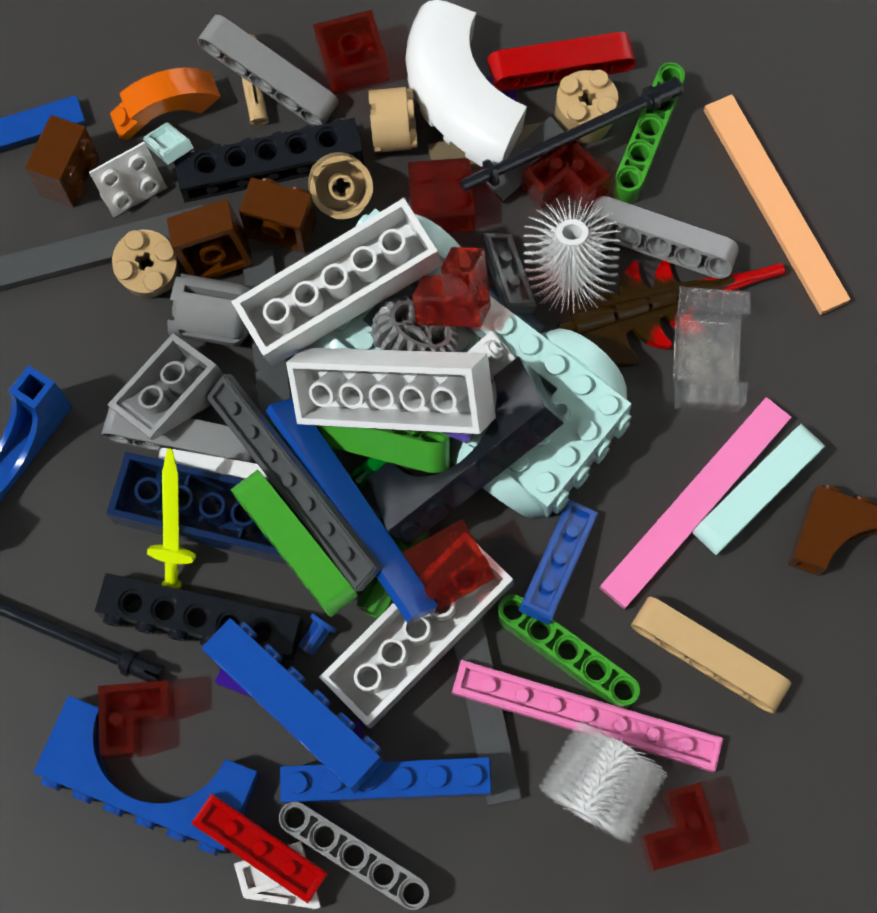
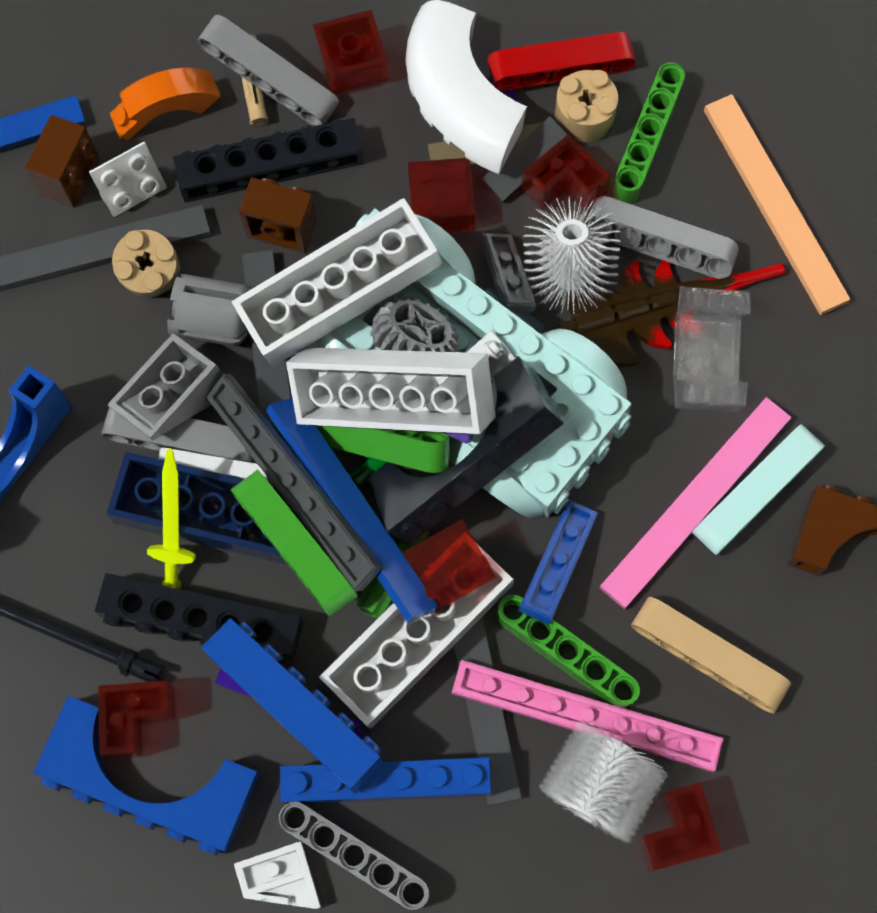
light aqua tile [143,122,194,165] -> none
reddish brown brick [167,199,253,278] -> none
red tile [191,794,328,904] -> none
blue piece [297,613,337,656] -> none
tan brick [308,152,373,219] -> none
tan brick [369,87,418,153] -> none
clear red brick [412,247,491,328] -> none
black bar [459,77,683,192] -> none

